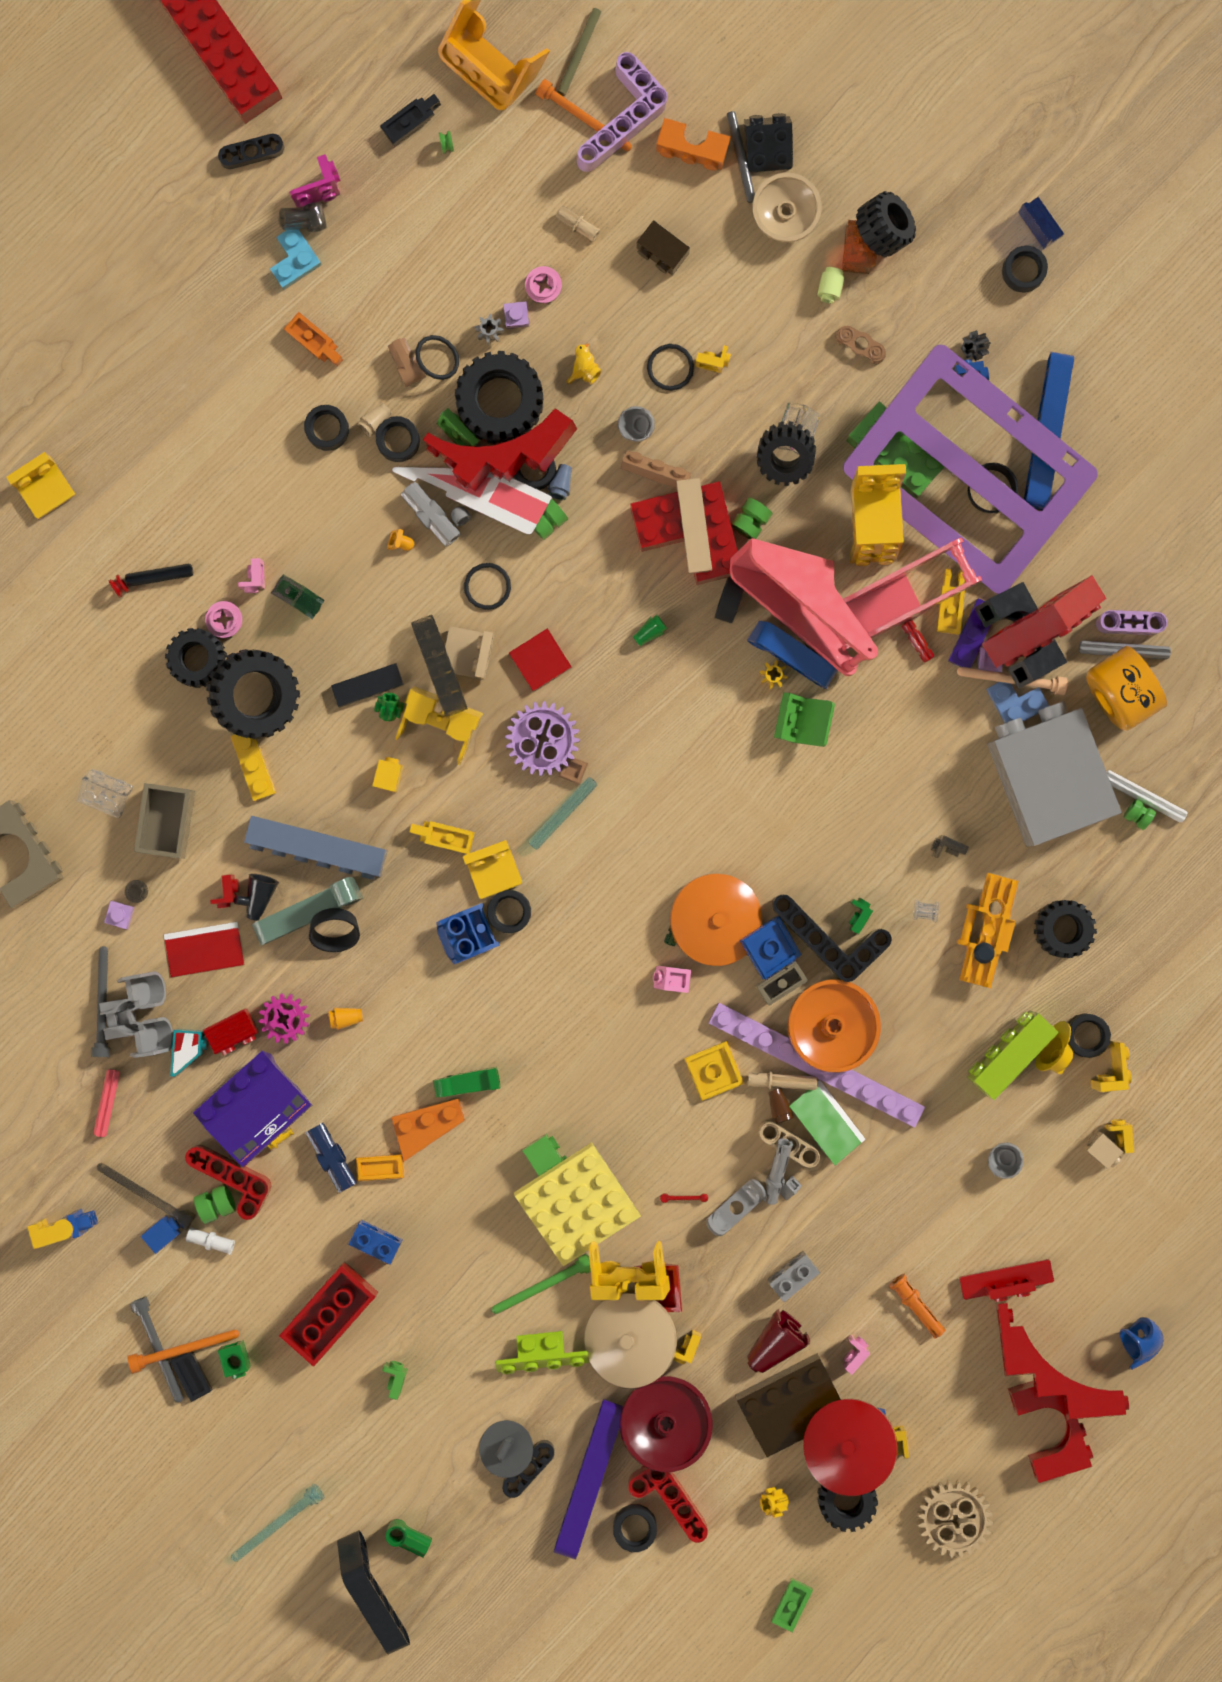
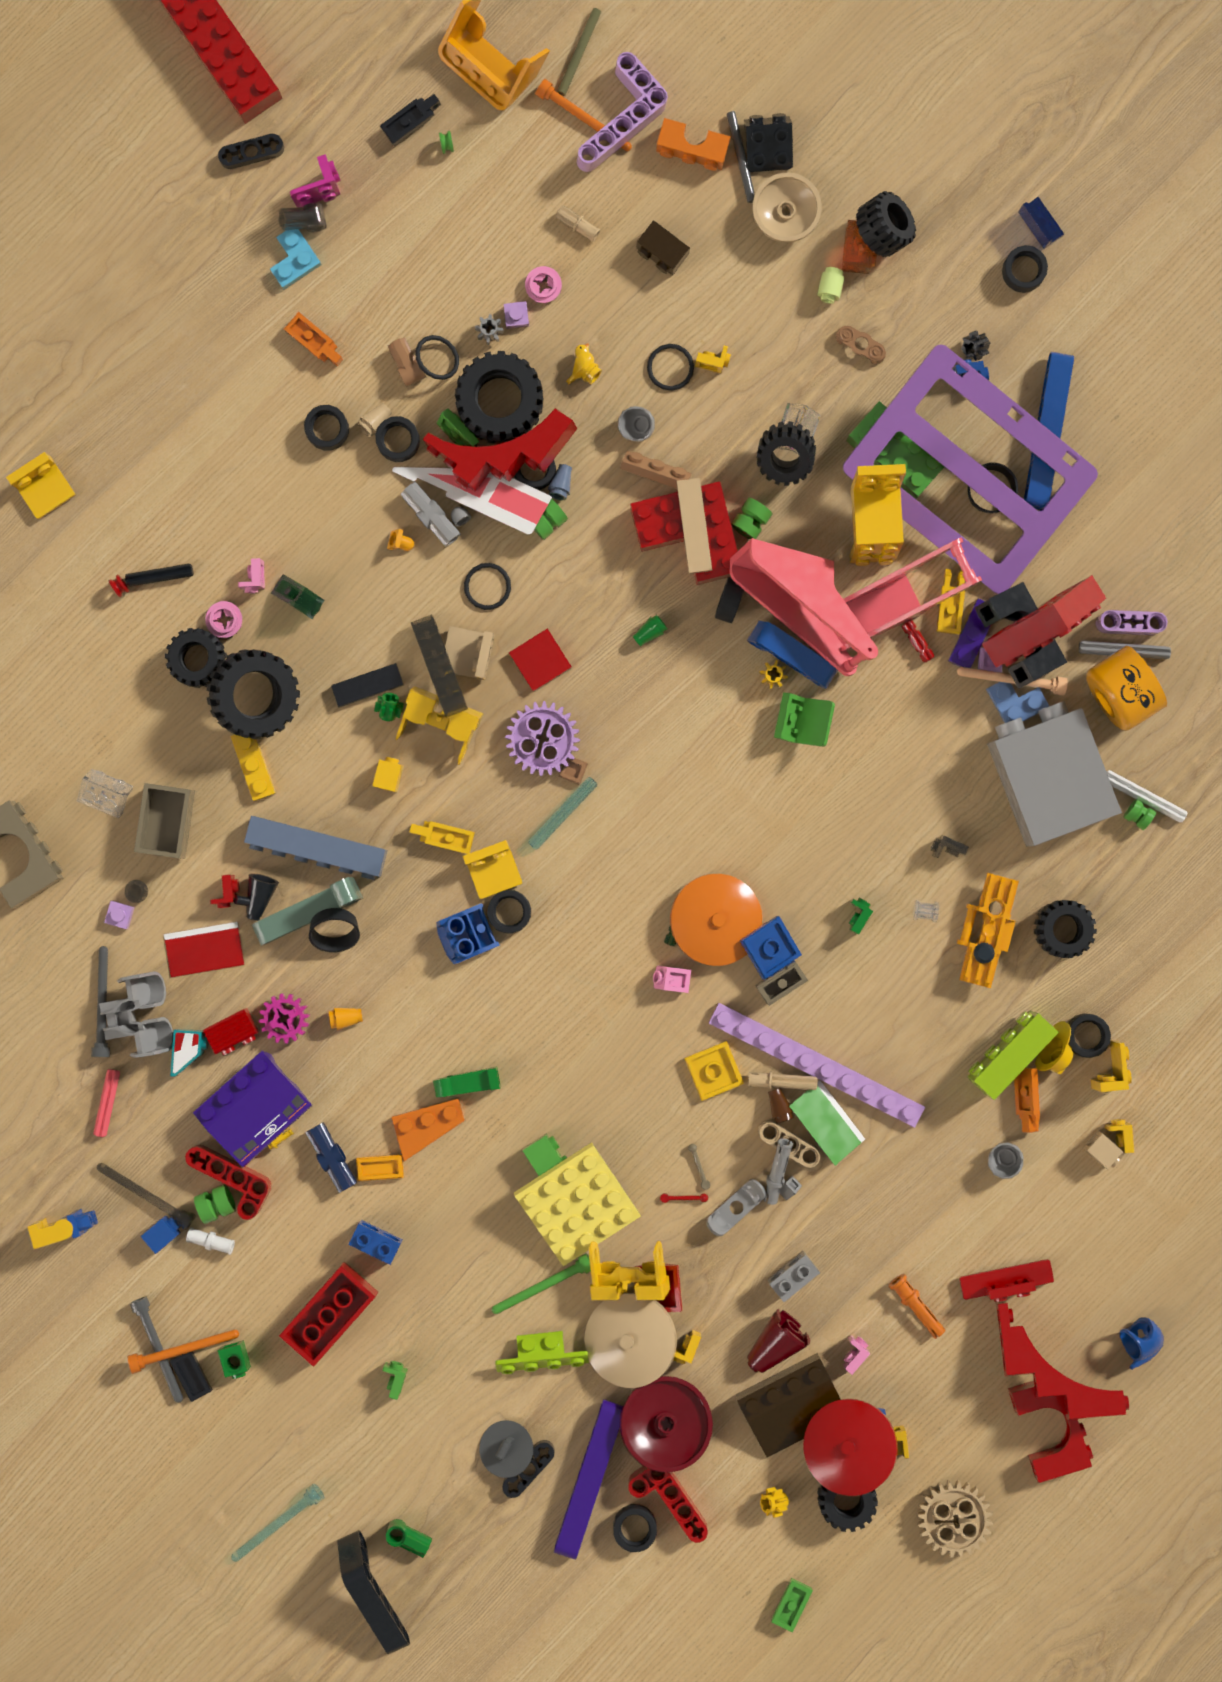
black beam [772,894,892,982] -> none
orange dish [788,979,881,1072] -> none
none -> dark tan hinge [688,1144,711,1190]
none -> orange hinge [1014,1068,1040,1133]

